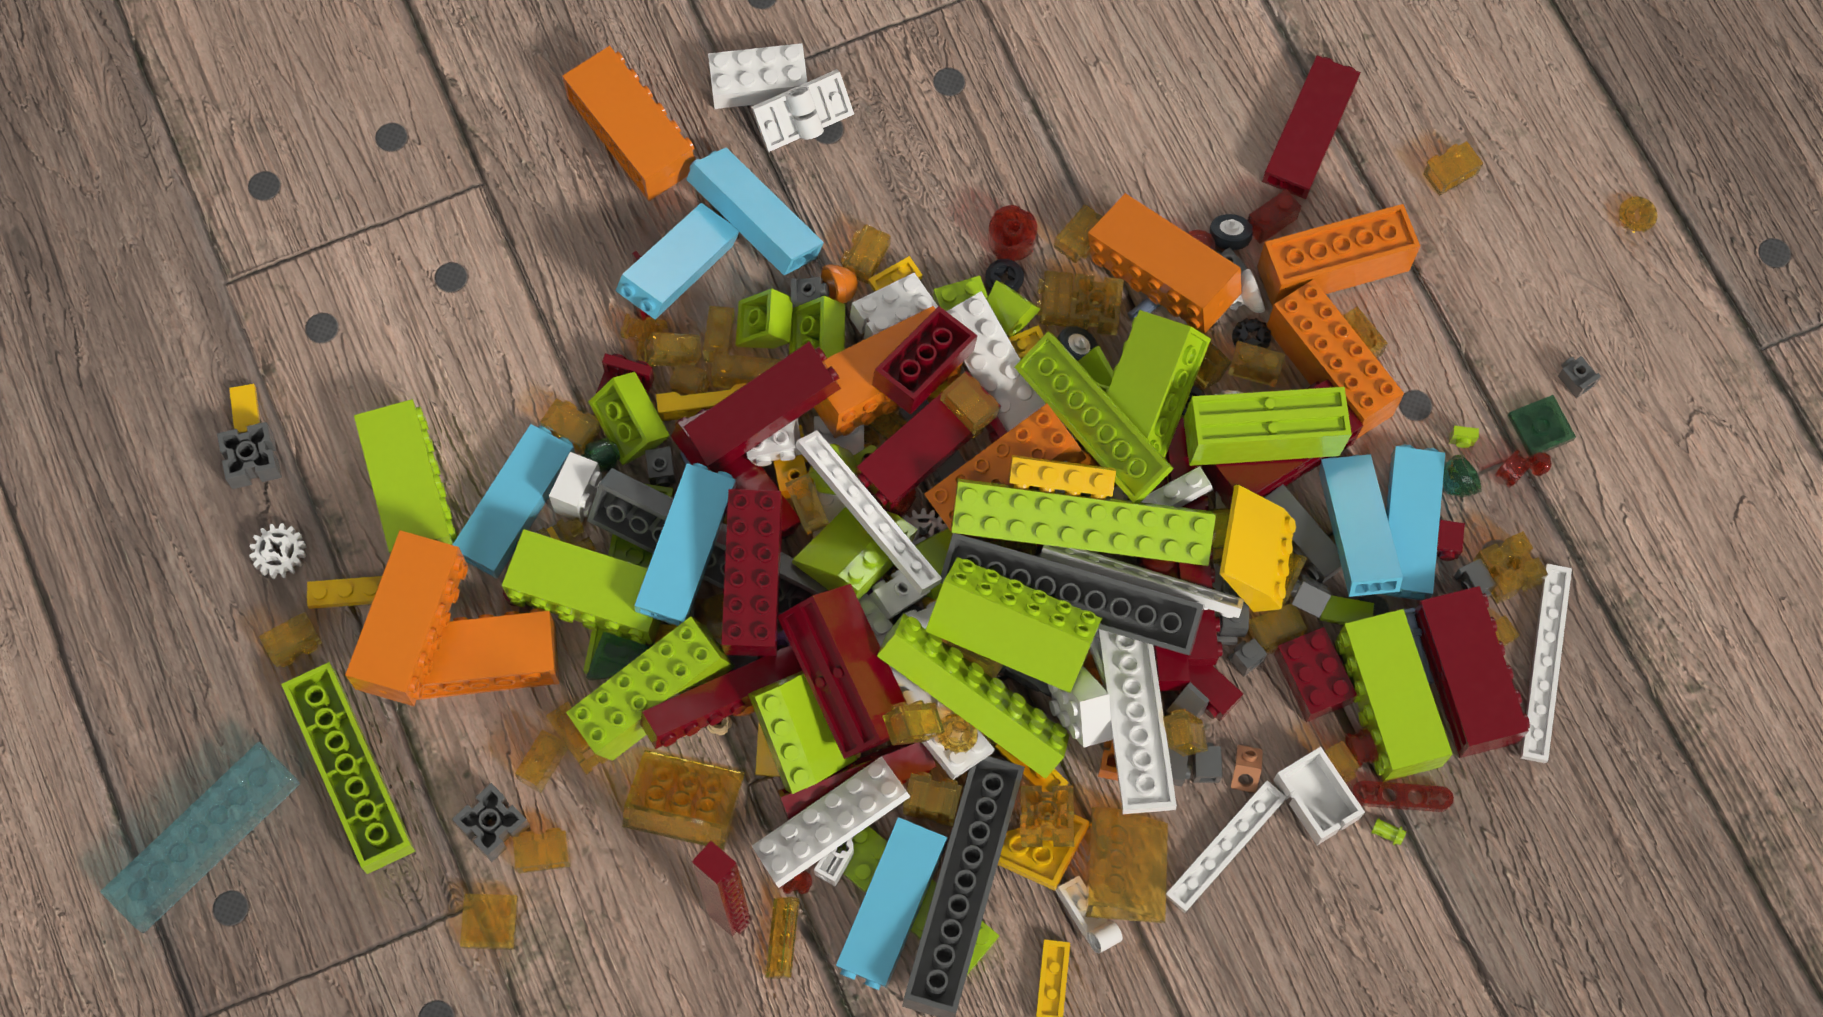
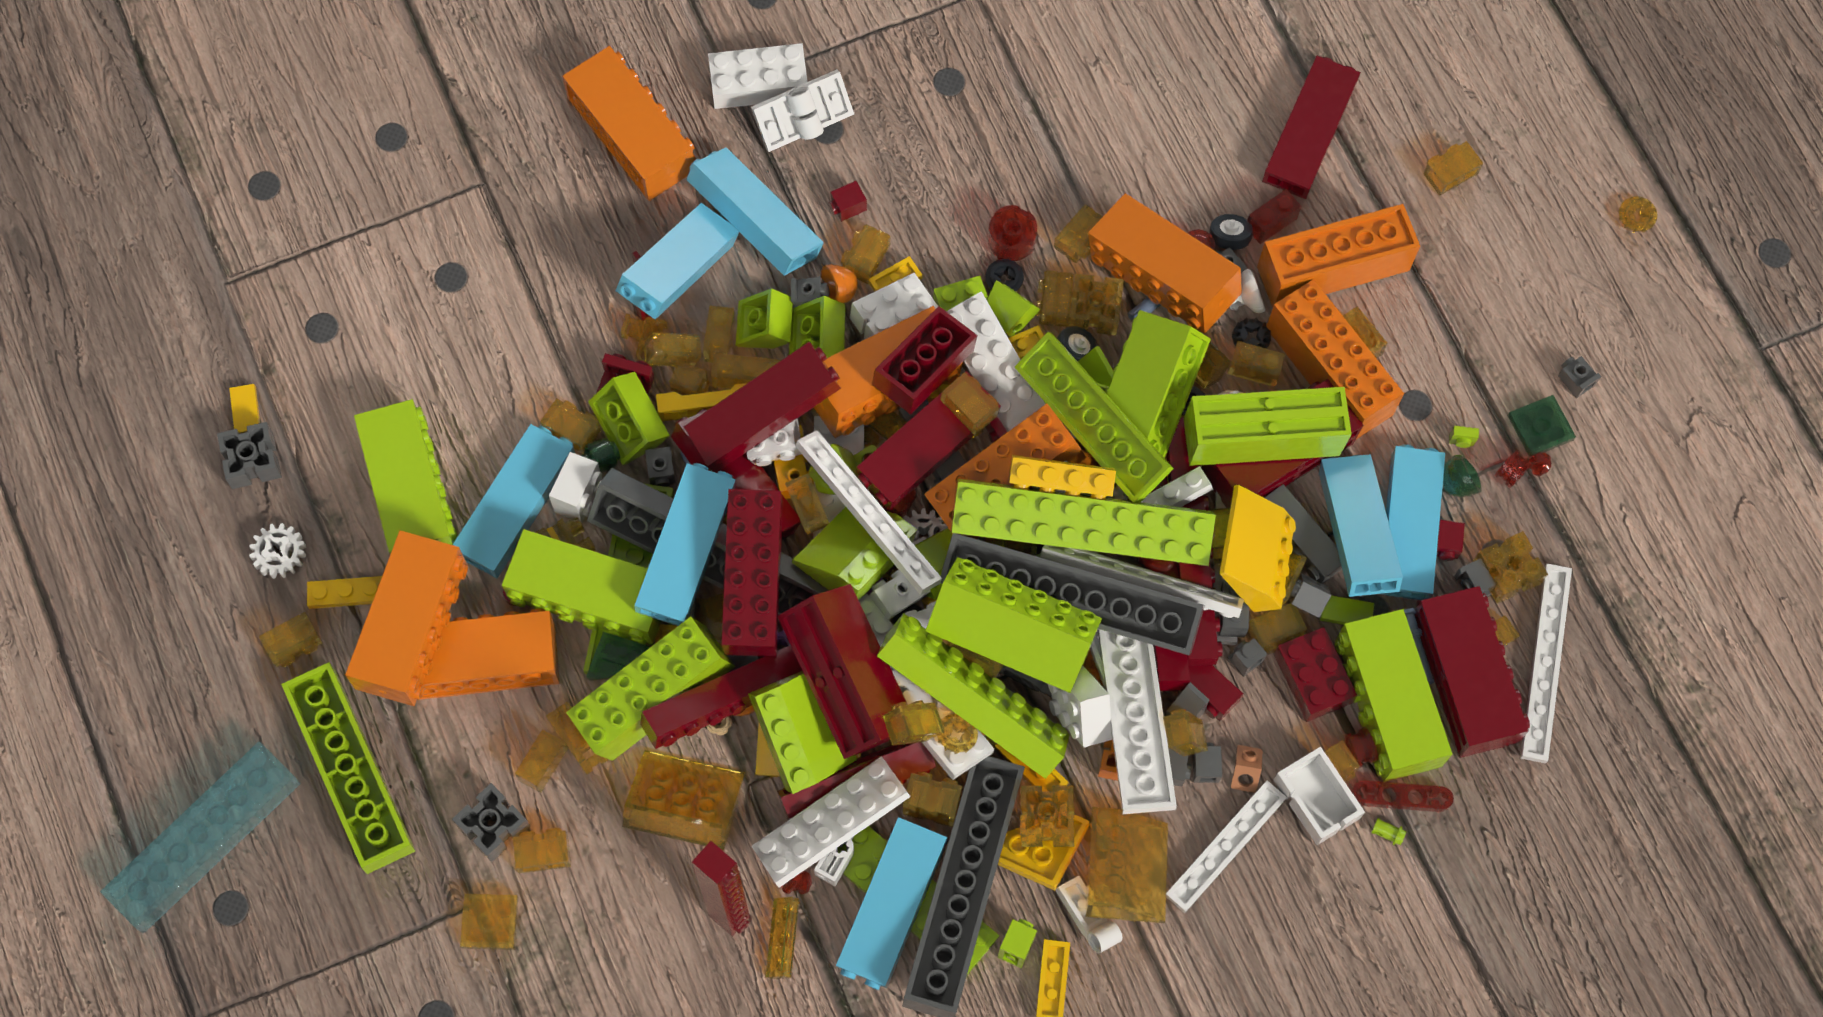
none -> dark red brick [828,181,867,222]
none -> lime brick [997,919,1037,969]

